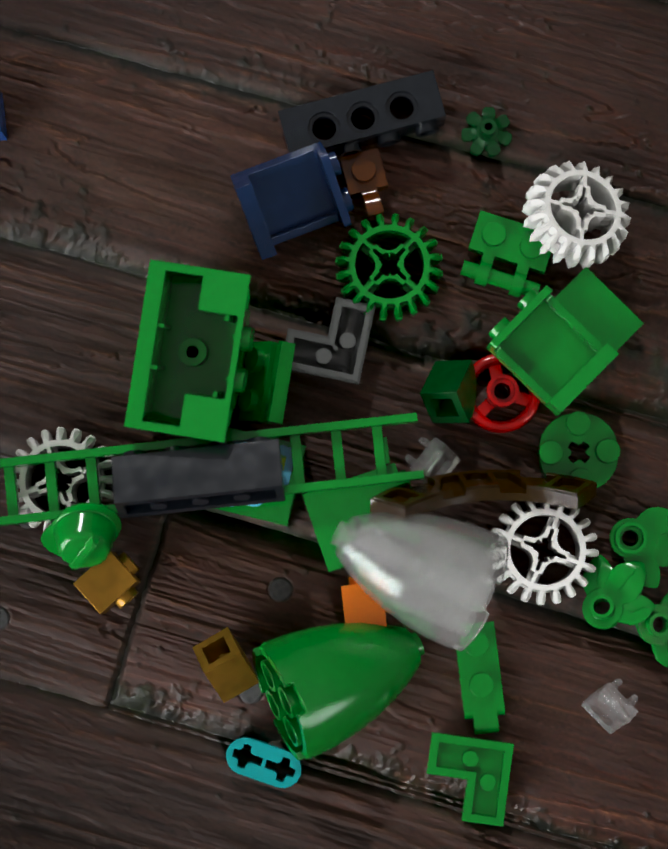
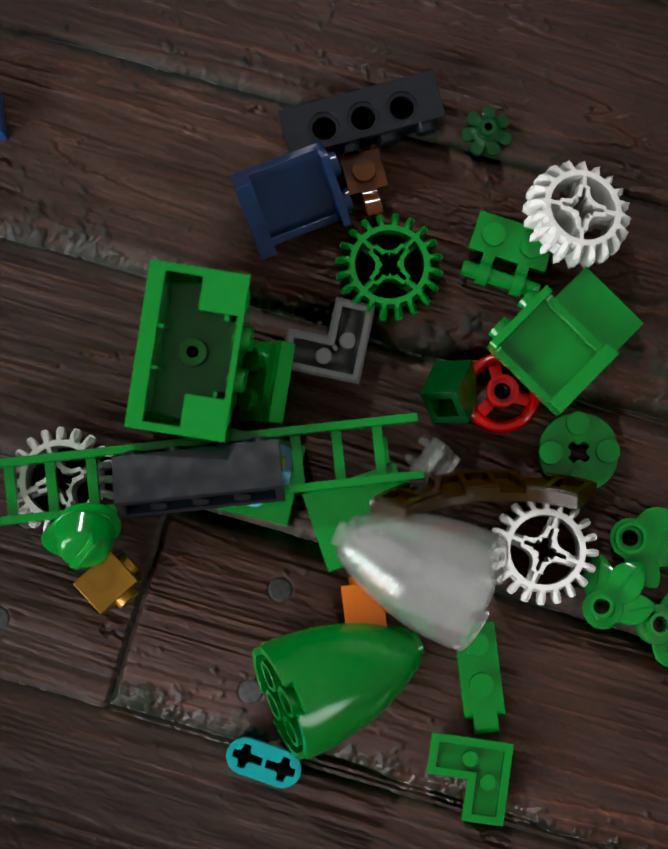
pearl gold brick [192,627,260,703] -> none
clear tile [581,678,639,734] -> none

